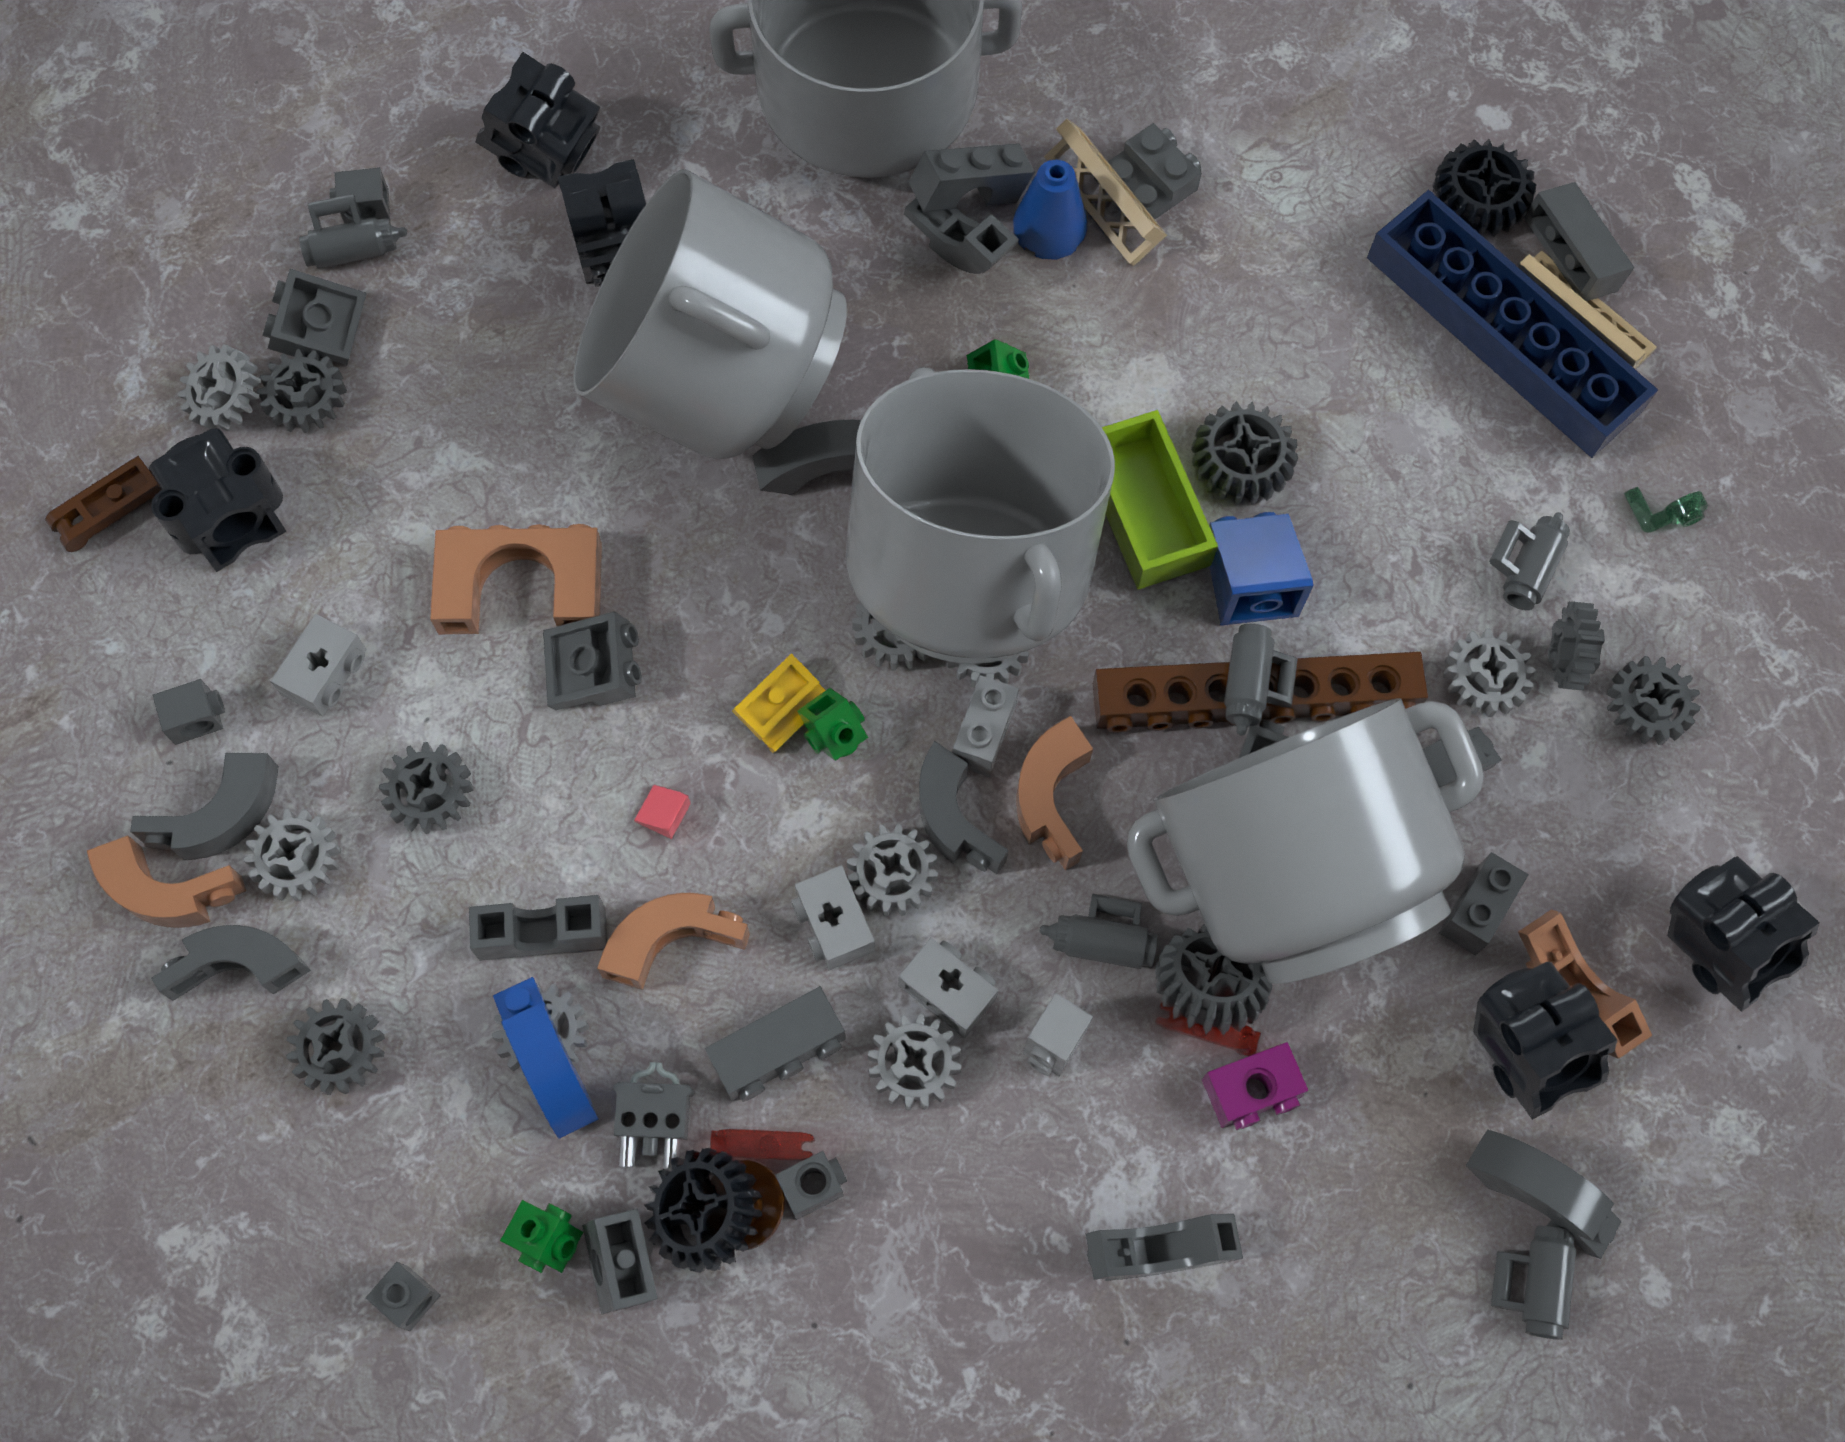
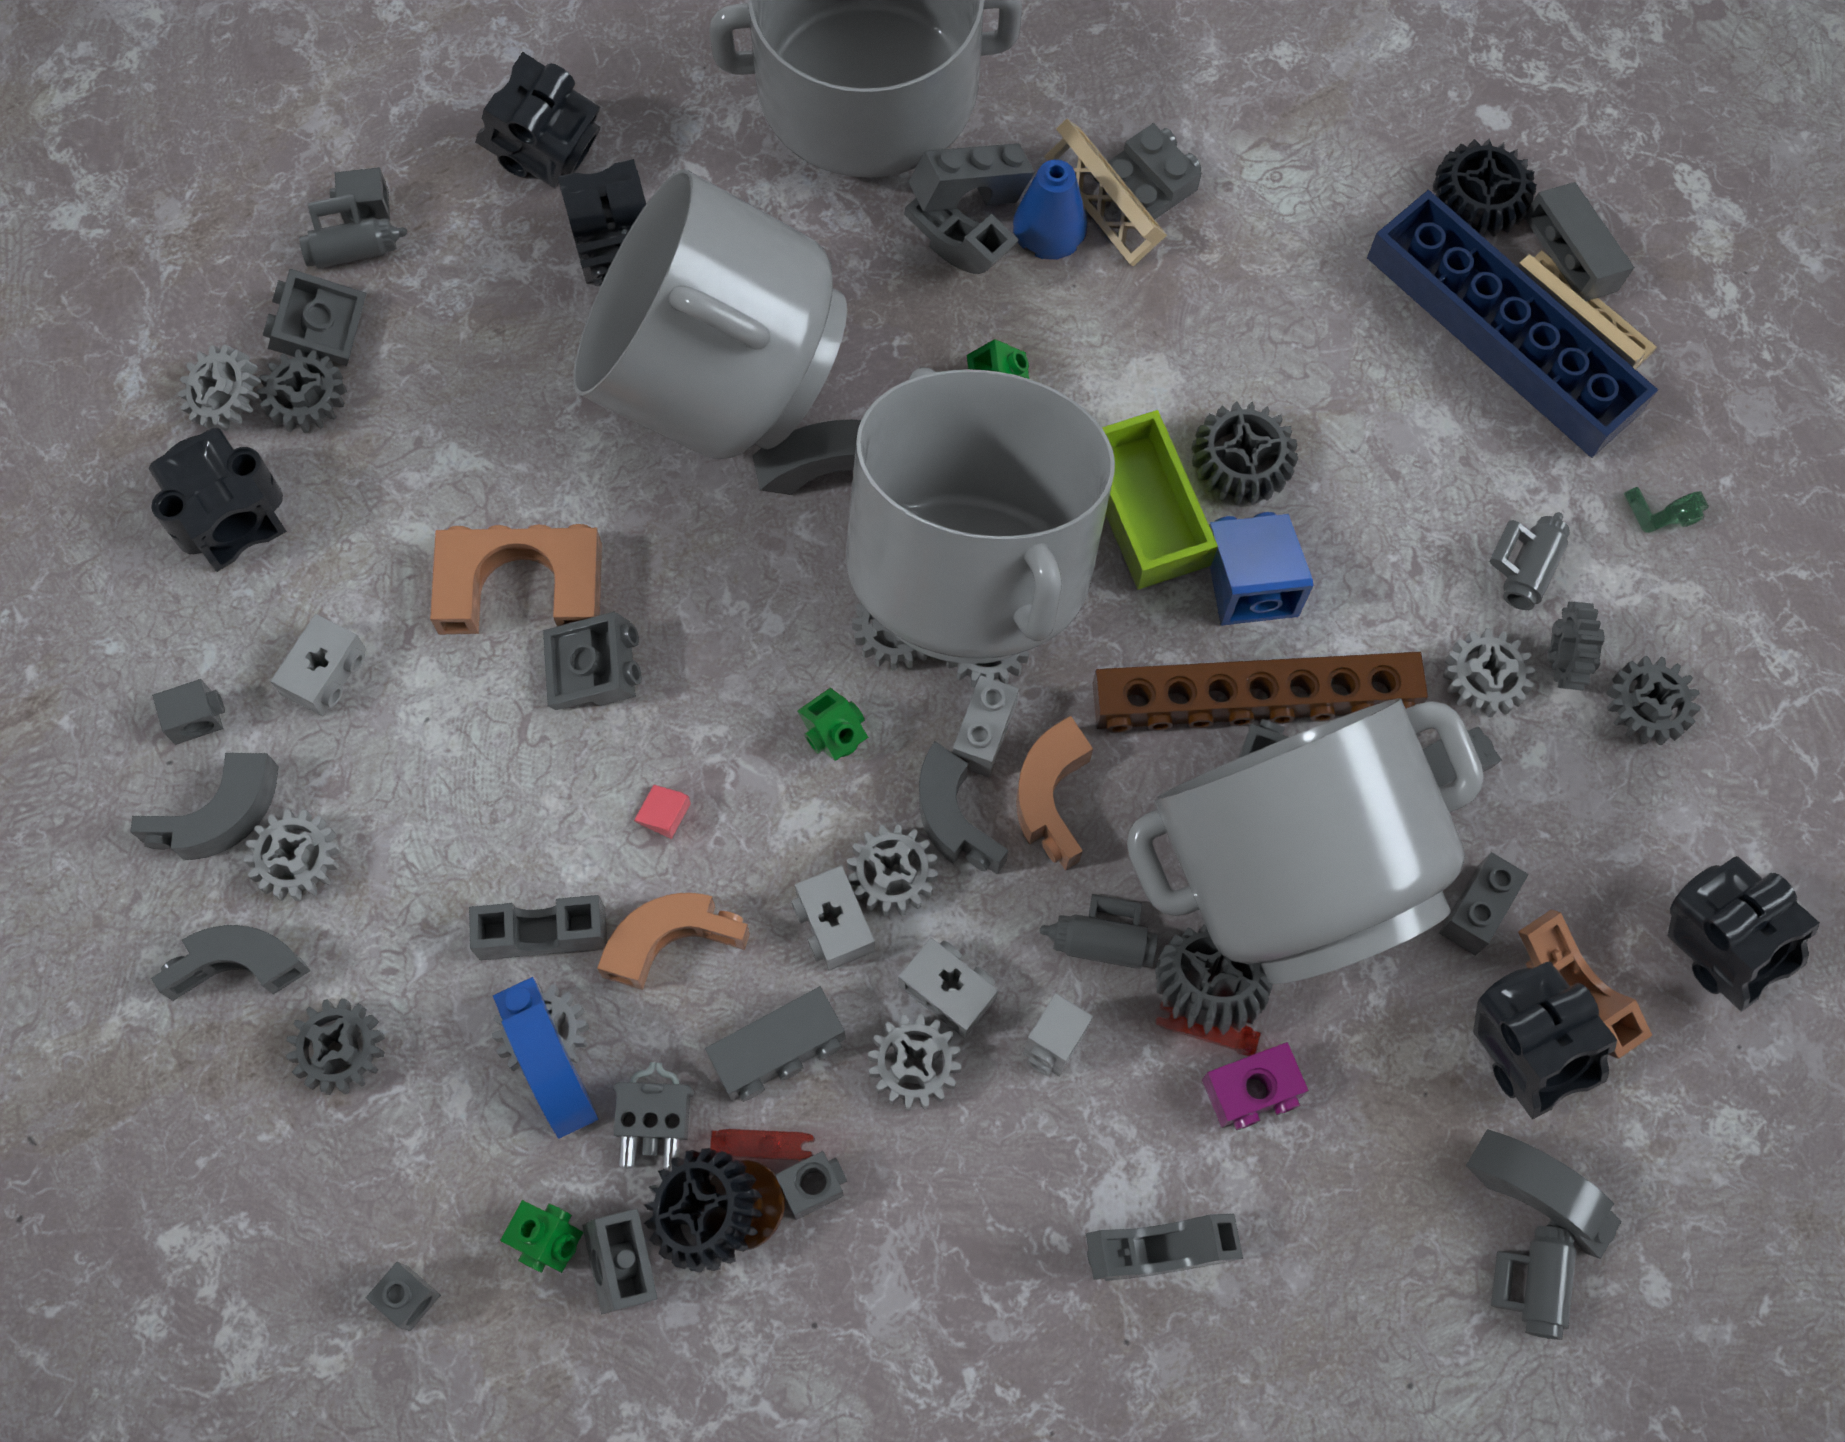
reddish brown plate [45,456,161,552] -> none
nougat arch [87,835,246,928] -> none
dark grey gear [379,742,474,834] -> none
yellow plate [732,653,826,753] -> none
dark grey piece [1224,623,1298,736] -> none

